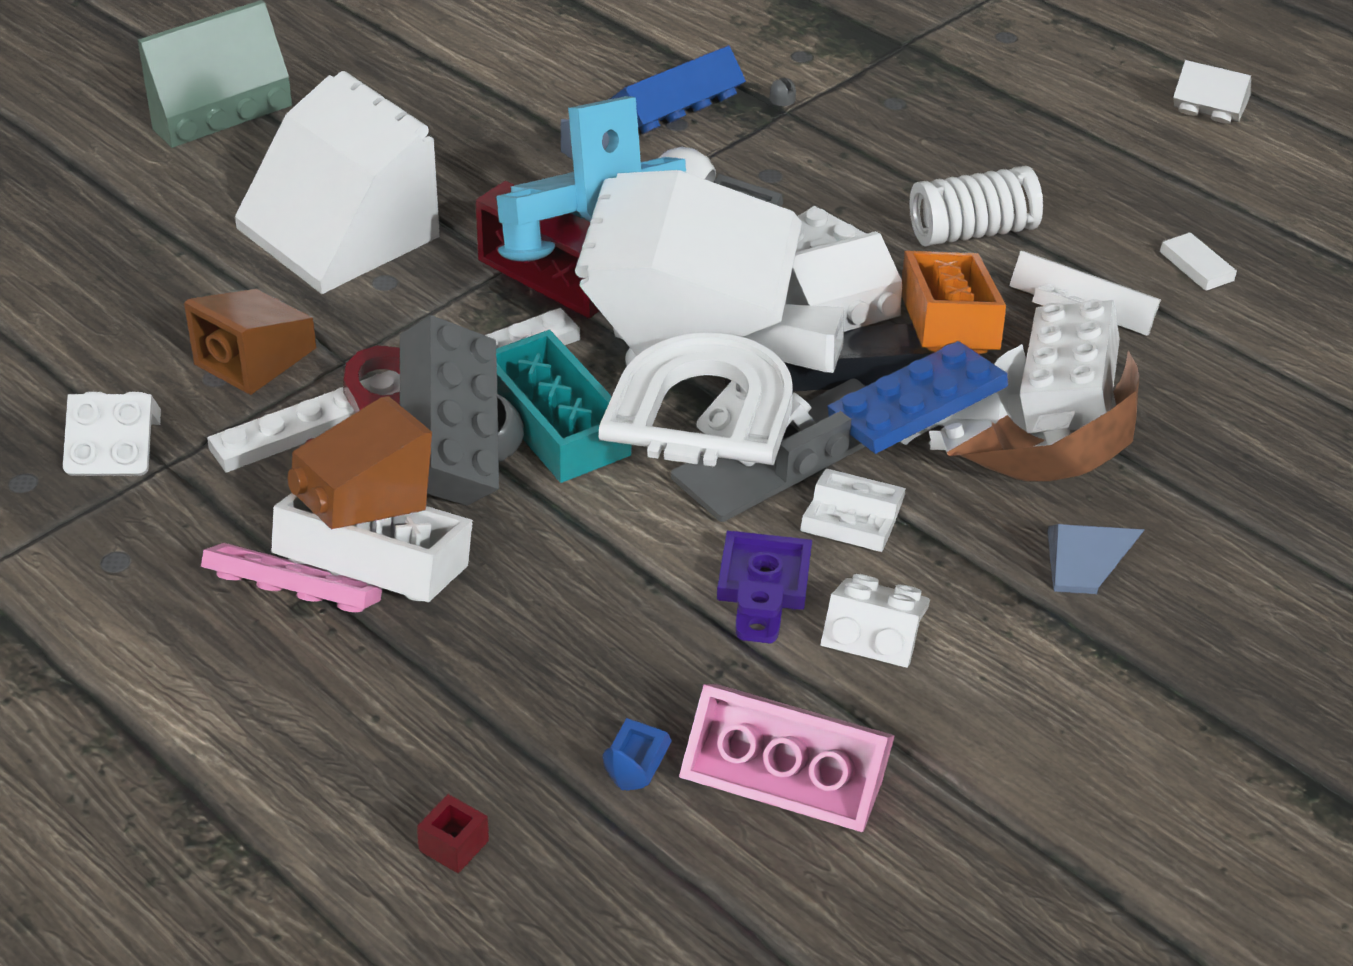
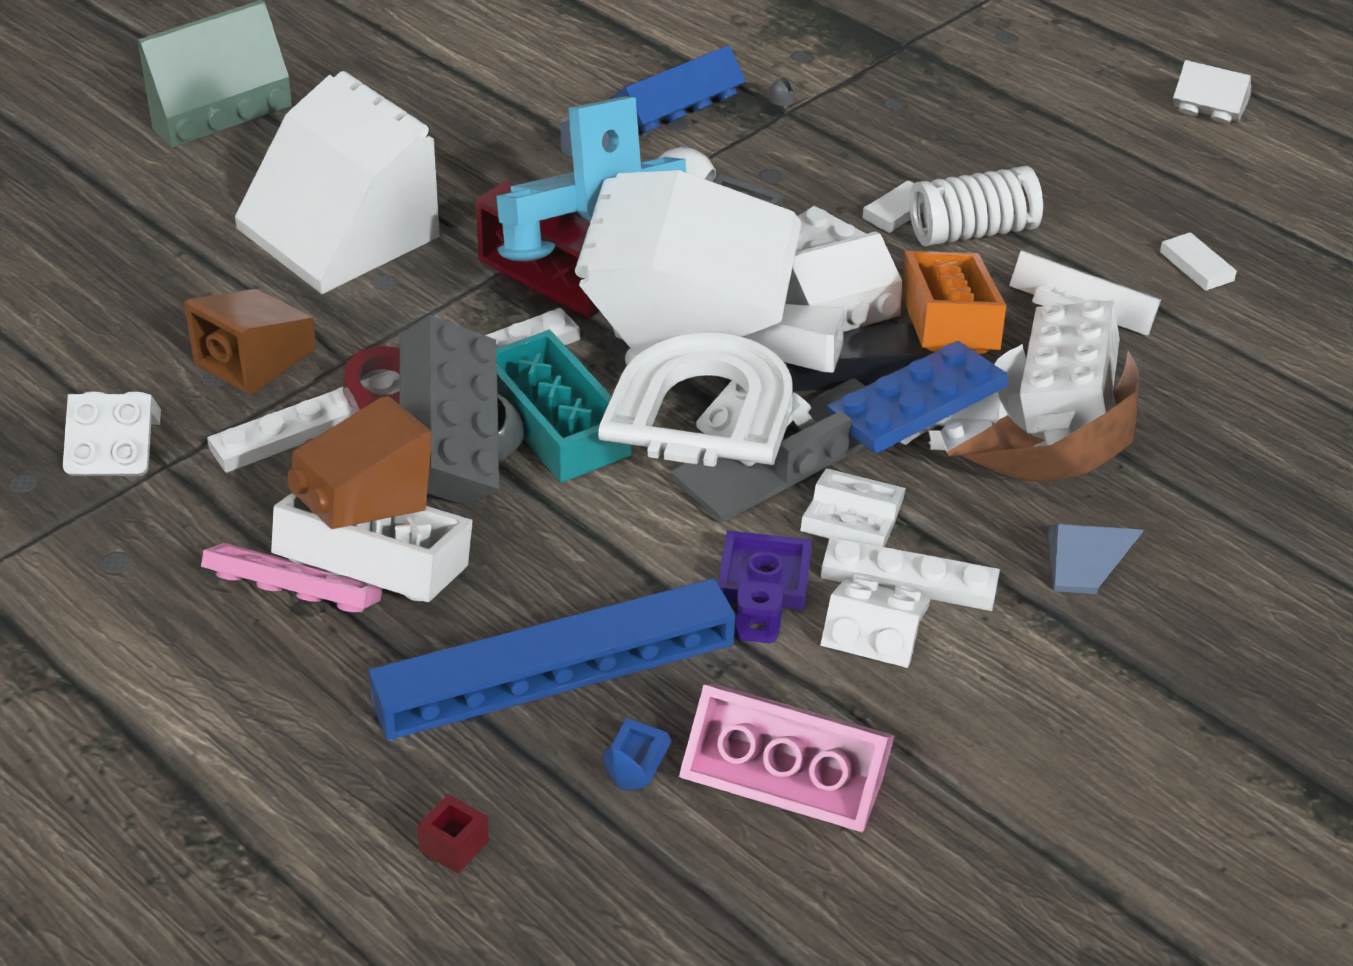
none -> blue brick [368,578,735,741]
none -> white plate [821,537,1000,611]
none -> white tile [862,180,924,233]

